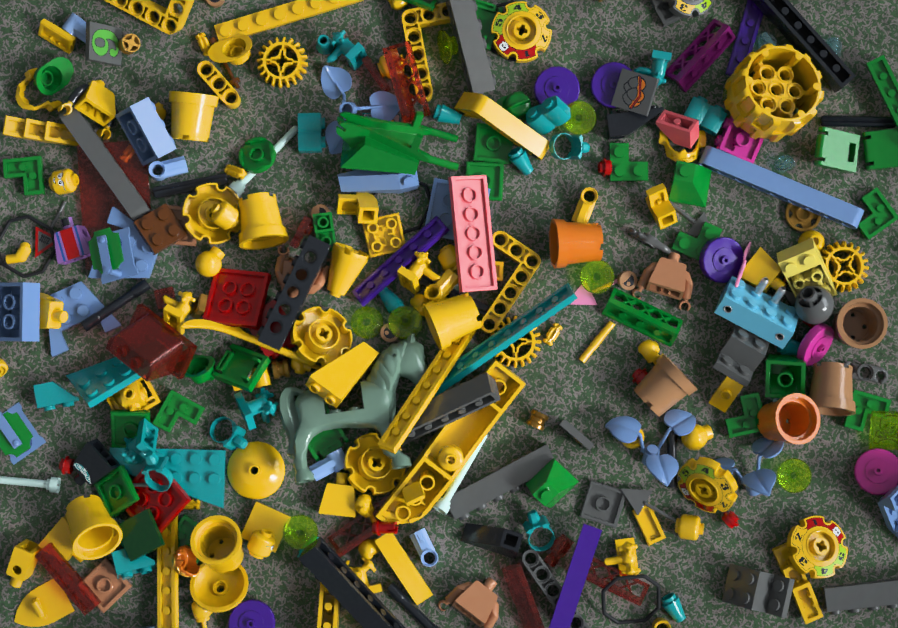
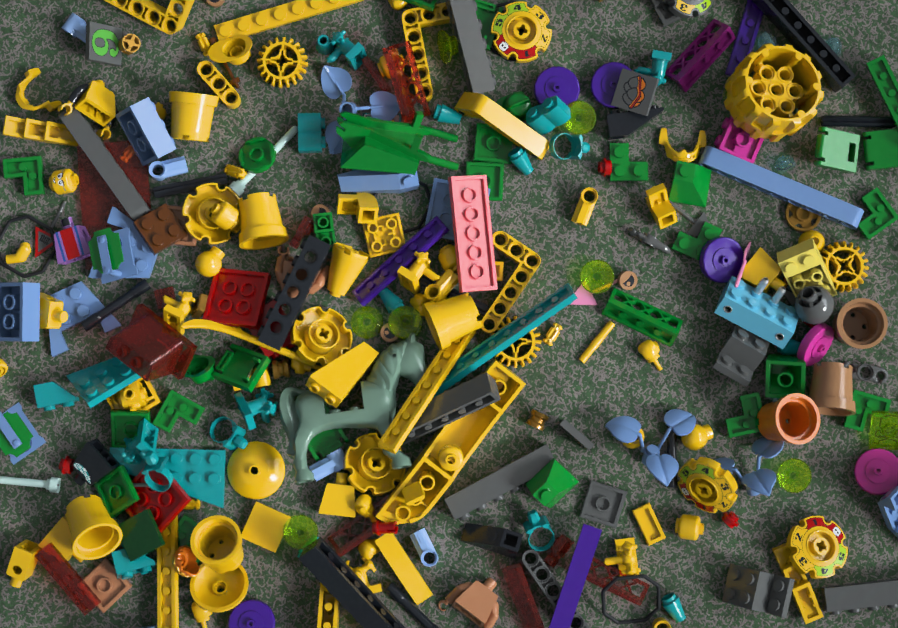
yellow shield [14,577,75,627] -> none
green piece [33,57,74,95] -> none
yellow plate [38,18,76,54] -> none
yellow head [247,529,276,559] -> none
light aqua piece [433,435,487,515] -> none
orange piece [549,219,603,269] -> none
dark grey piece [620,488,676,523] -> none
nougat torso [632,252,693,311] -> none
red plate [632,368,648,385] -> none
medium nougat piece [634,353,698,417] -> none
coral slope [656,109,699,149] -> none
teal brick [684,96,727,136] -> none
yellow plate [708,376,744,413] -> none

